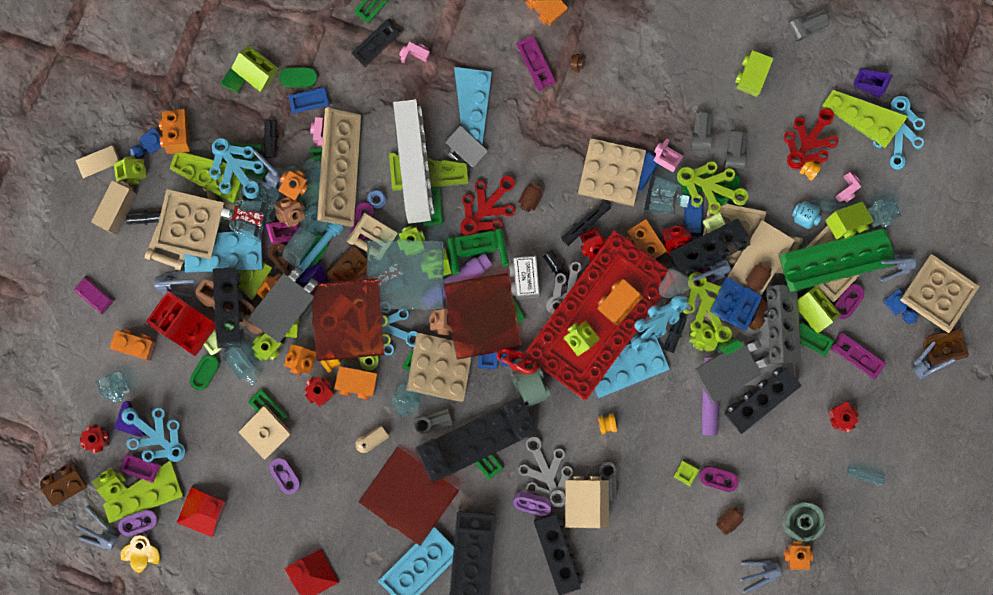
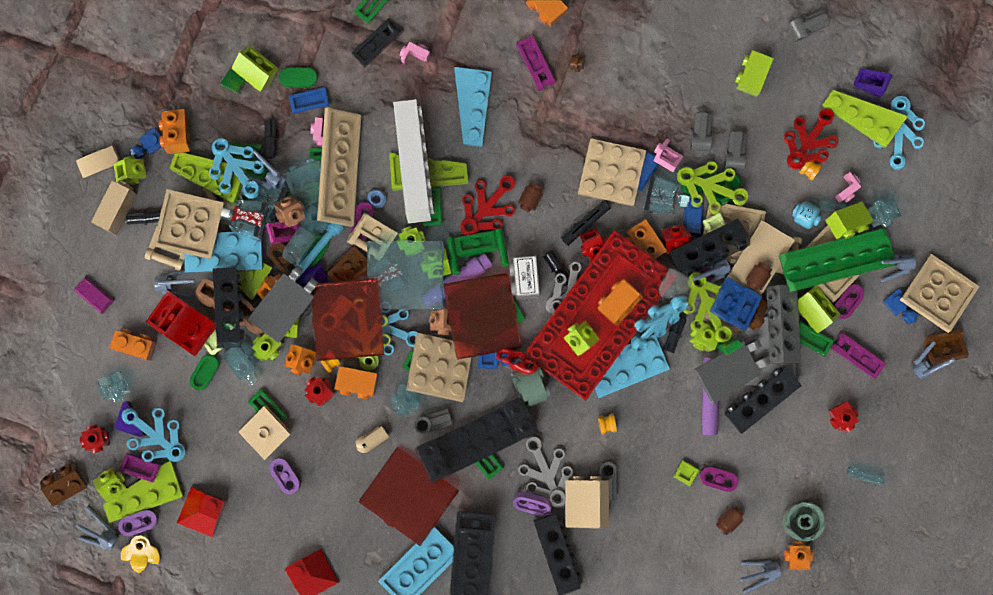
orange brick [278,169,309,200] -> none
light grey piece [445,125,488,167] -> none

